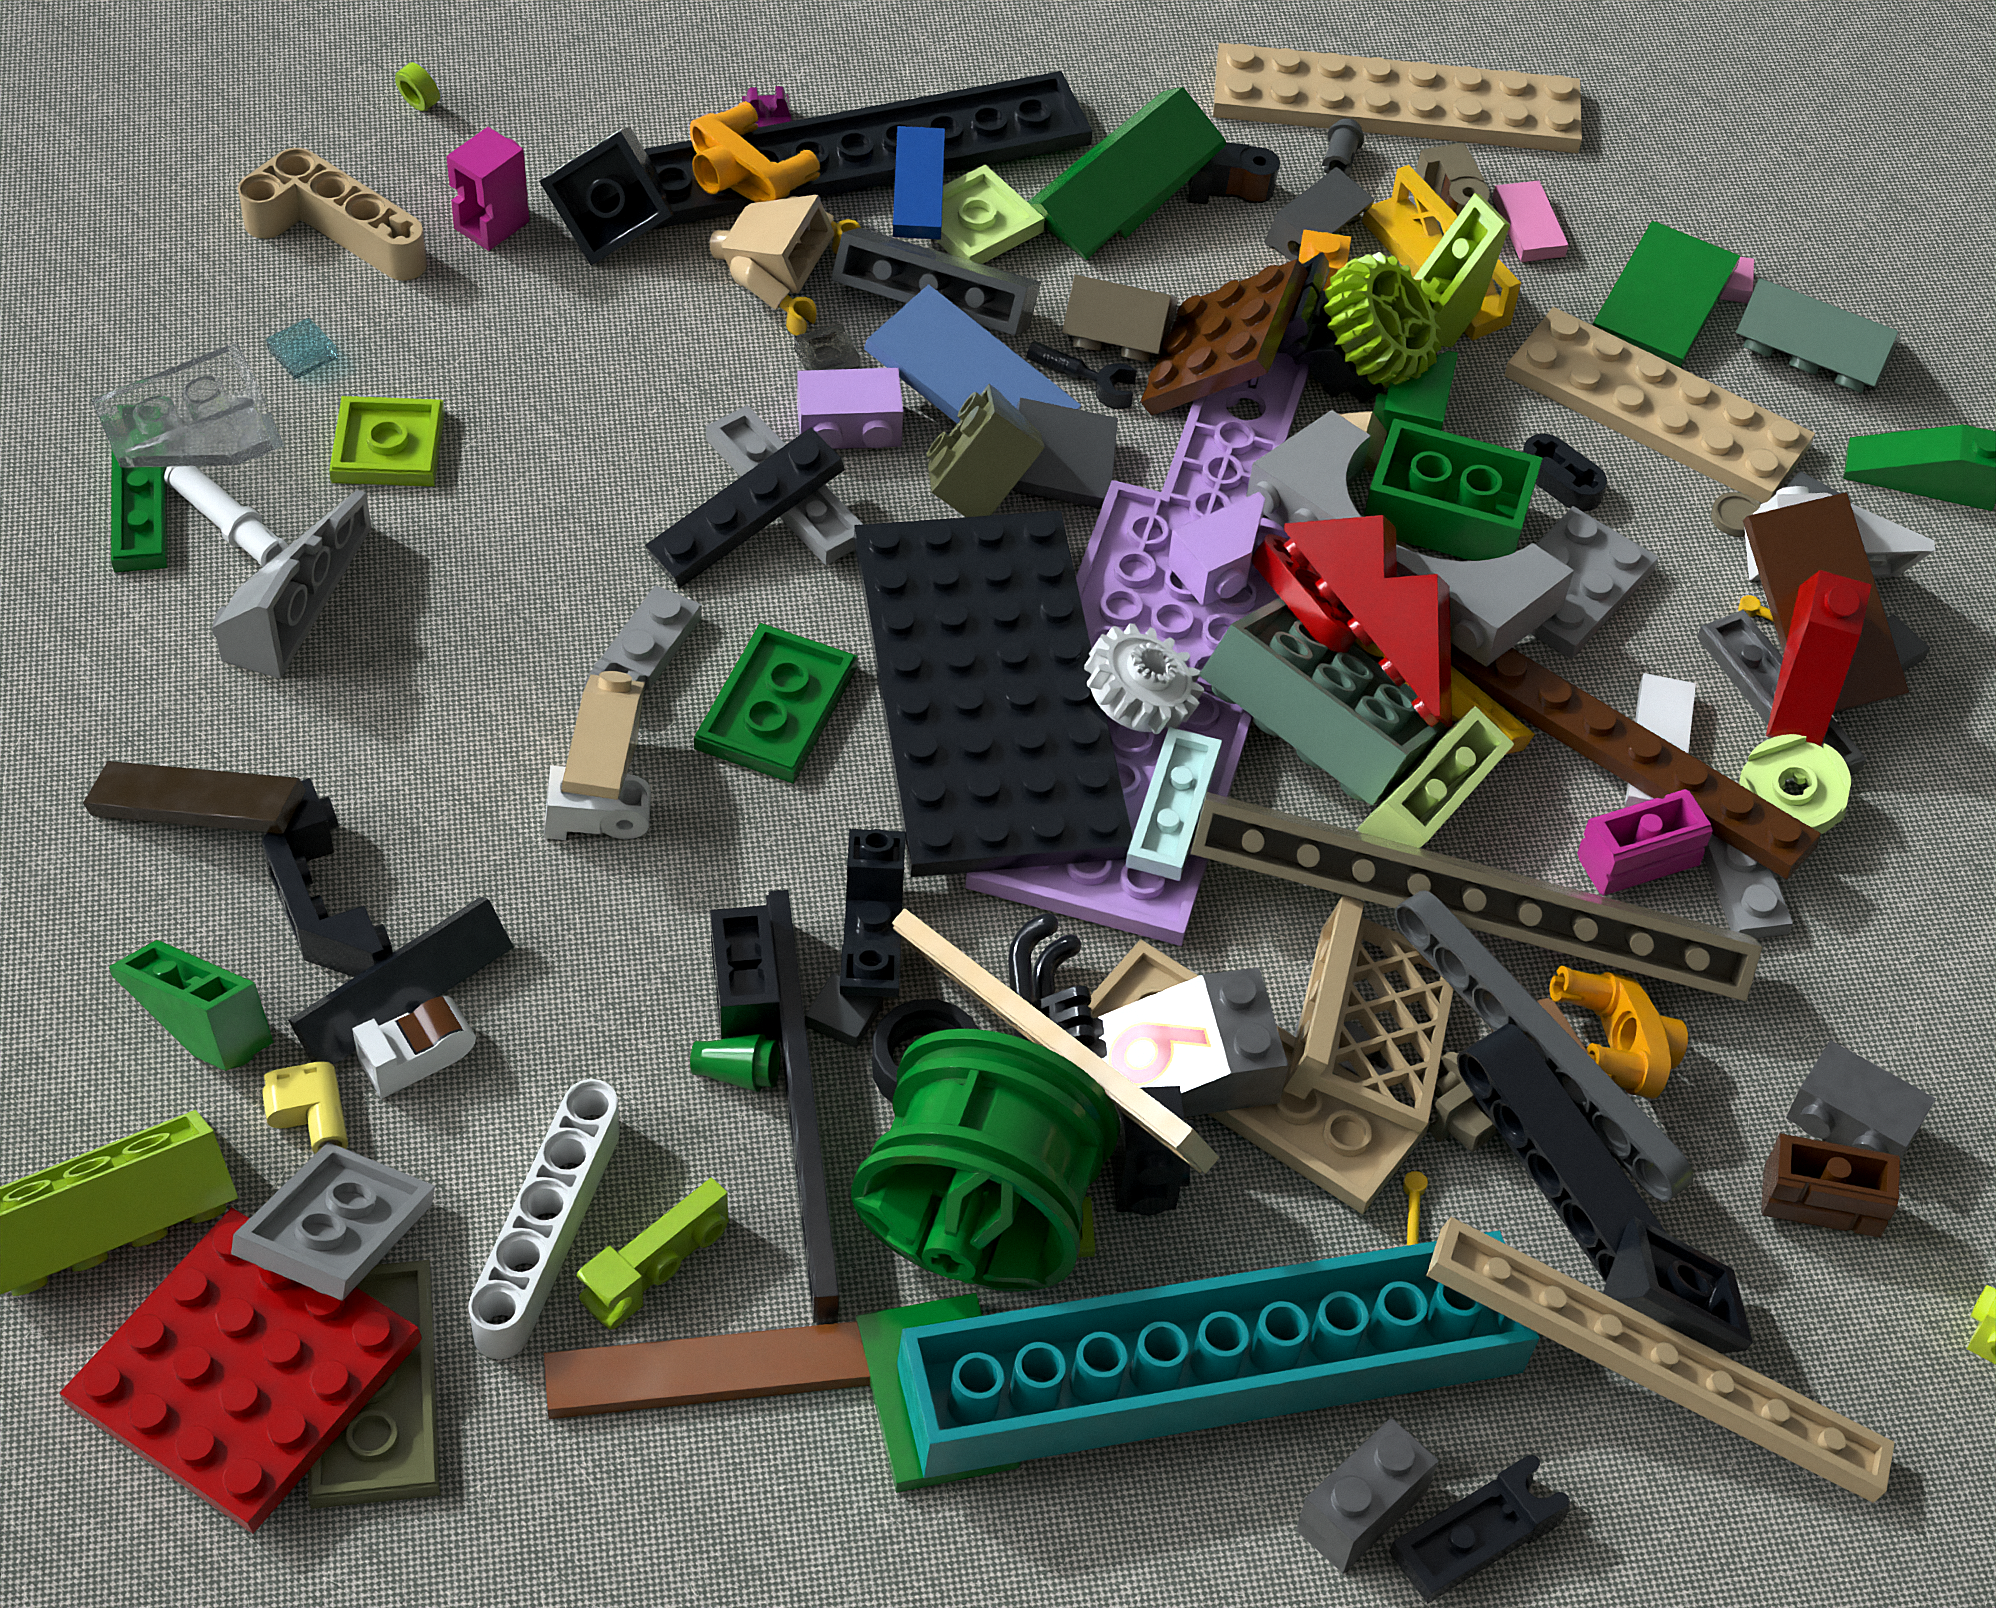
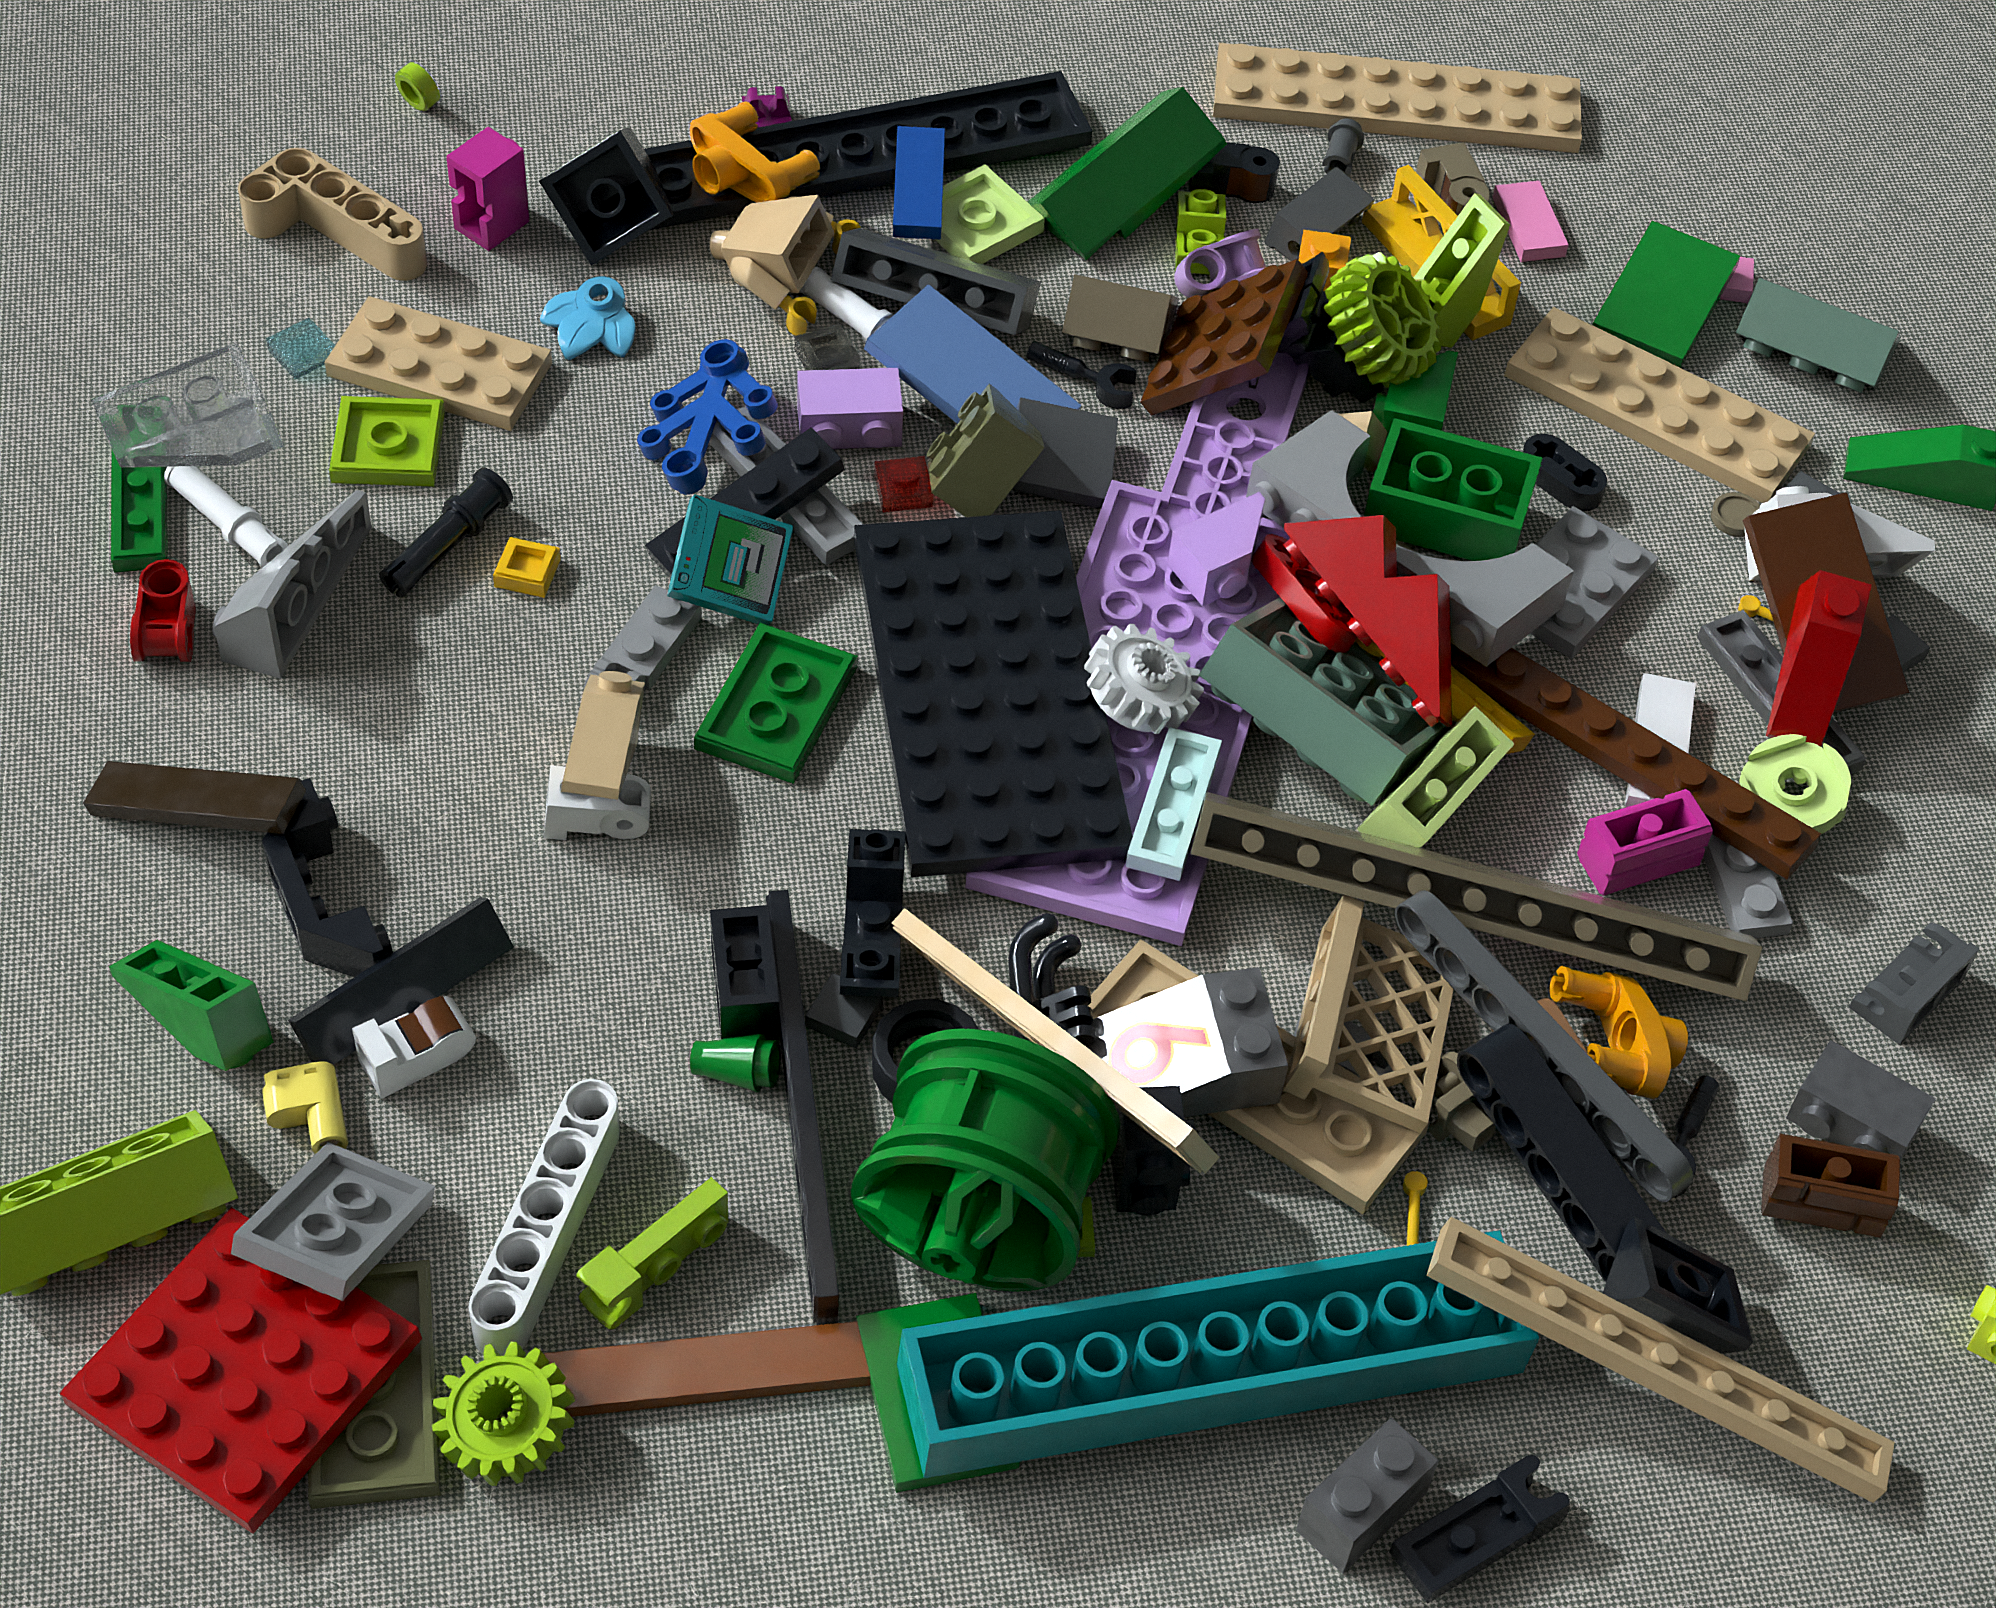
none -> red piece [130,559,196,662]
none -> tan plate [325,296,552,431]
none -> black pin [379,468,513,598]
none -> lime gear [432,1341,575,1486]
none -> yellow tile [493,537,561,598]
none -> medium azure plate [540,276,636,360]
none -> blue plant [637,339,778,495]
none -> tile [667,494,793,625]
none -> white pin [800,267,893,343]
none -> clear red plate [874,456,933,513]
none -> lavender piece [1174,229,1266,298]
none -> lime slope [1175,189,1226,274]
none -> black piece [1673,1075,1720,1198]
none -> dark grey hinge [1849,922,1980,1045]

